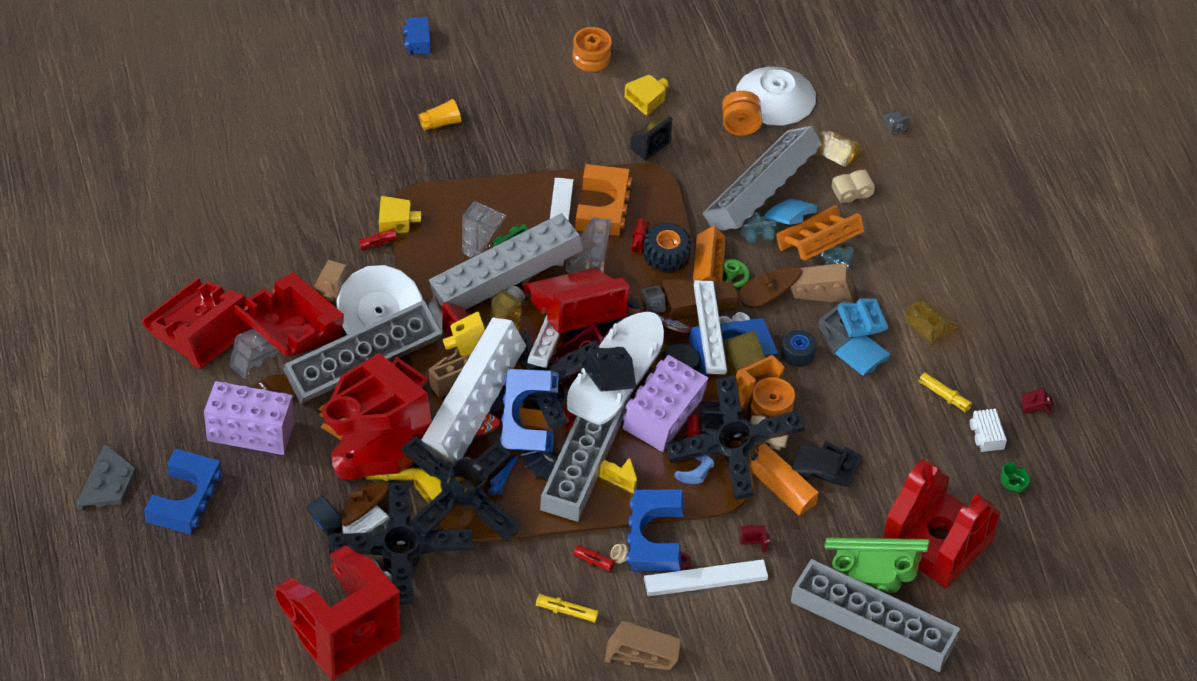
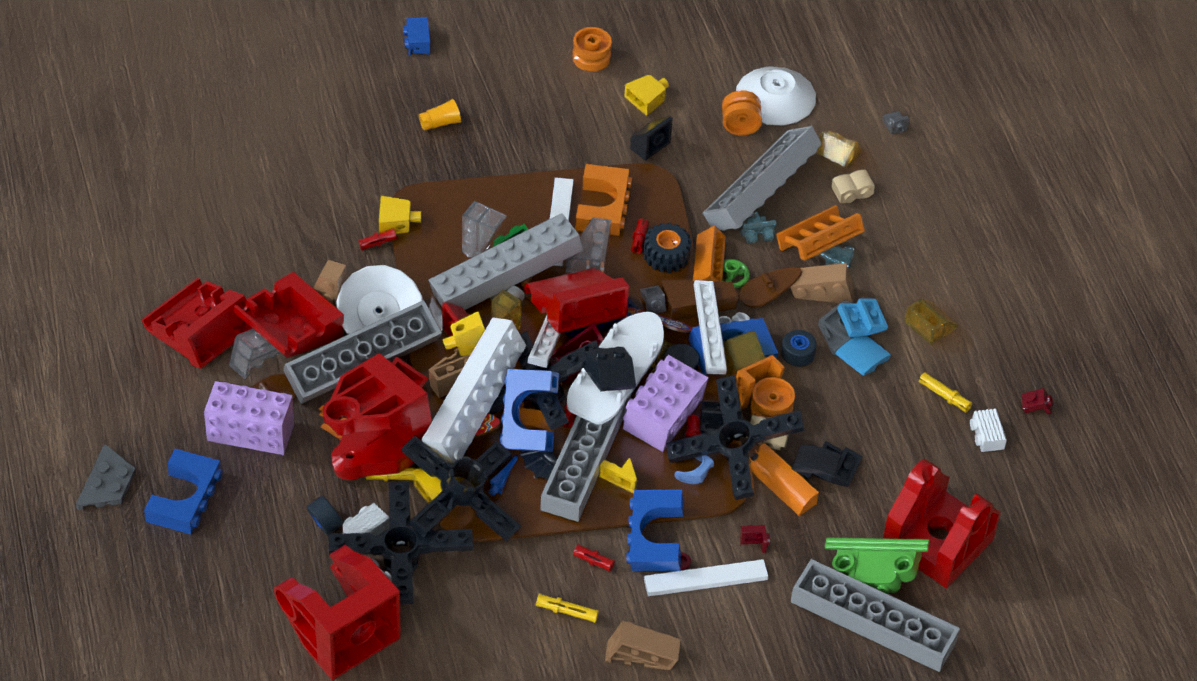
reddish brown shield [341,482,389,526] -> none
tan plate [610,544,629,564] -> none
dark azure slope [765,199,817,225] -> none
green hair [1000,462,1030,492] -> none

